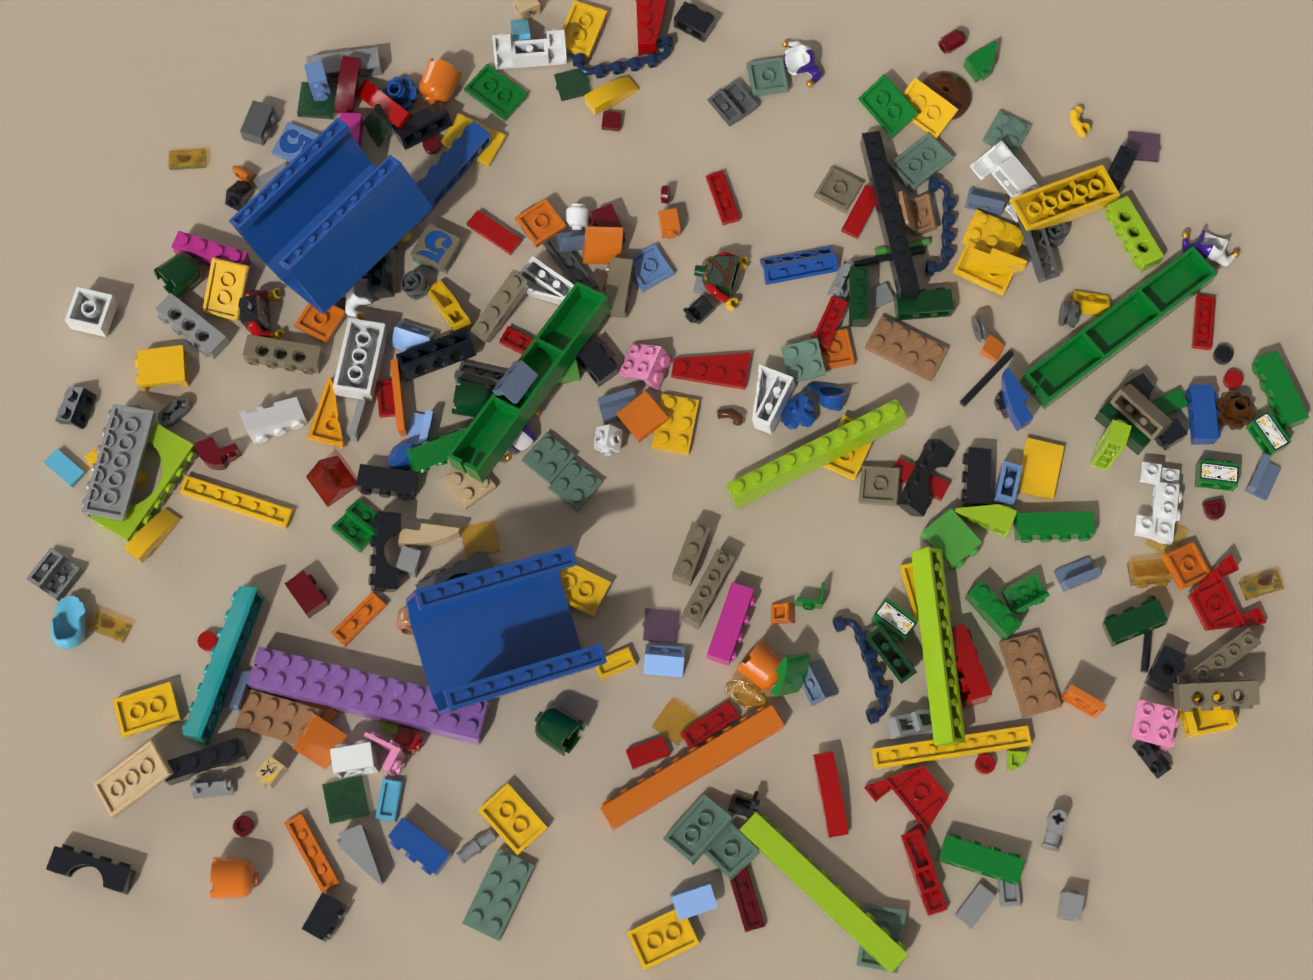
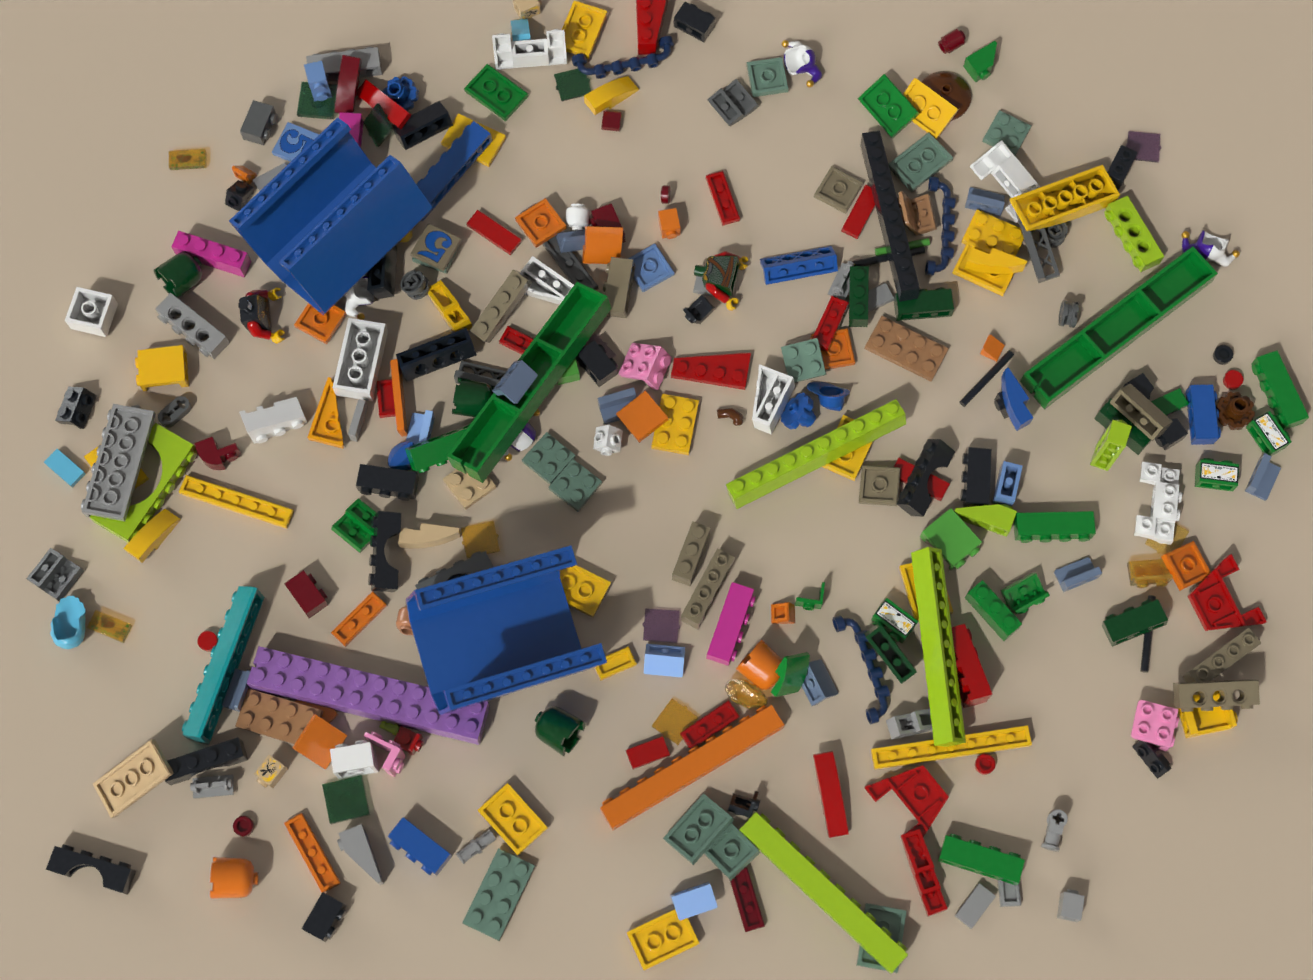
yellow plate [112,682,181,739] -> none
yellow tile [202,257,250,321] -> none
dark tan brick [243,334,324,375] -> none
clear red slope [306,455,357,507] -> none
medium azure tile [375,778,403,822] -> none
light blue panel [391,320,436,351] -> none
light grey brick [395,545,423,578] -> none
orange cylinder [419,58,462,104] -> none
dark red tile [423,136,441,155] -> none
dark grey piece [971,314,987,342] -> none
medium nougat plate [999,632,1062,718] -> none
lime tile [1007,750,1028,771] -> none
yellow tile [1017,437,1064,501] -> none
orange tile [1060,684,1107,718] -> none
yellow piece [1070,106,1090,138] -> none
yellow slope [1071,290,1111,316] -> none
black brick [1144,645,1186,694] -> none
red tile [1191,294,1216,351] -> none
dark red tile [1202,499,1225,521] -> none
clear yellow tile [1239,570,1284,601] -> none

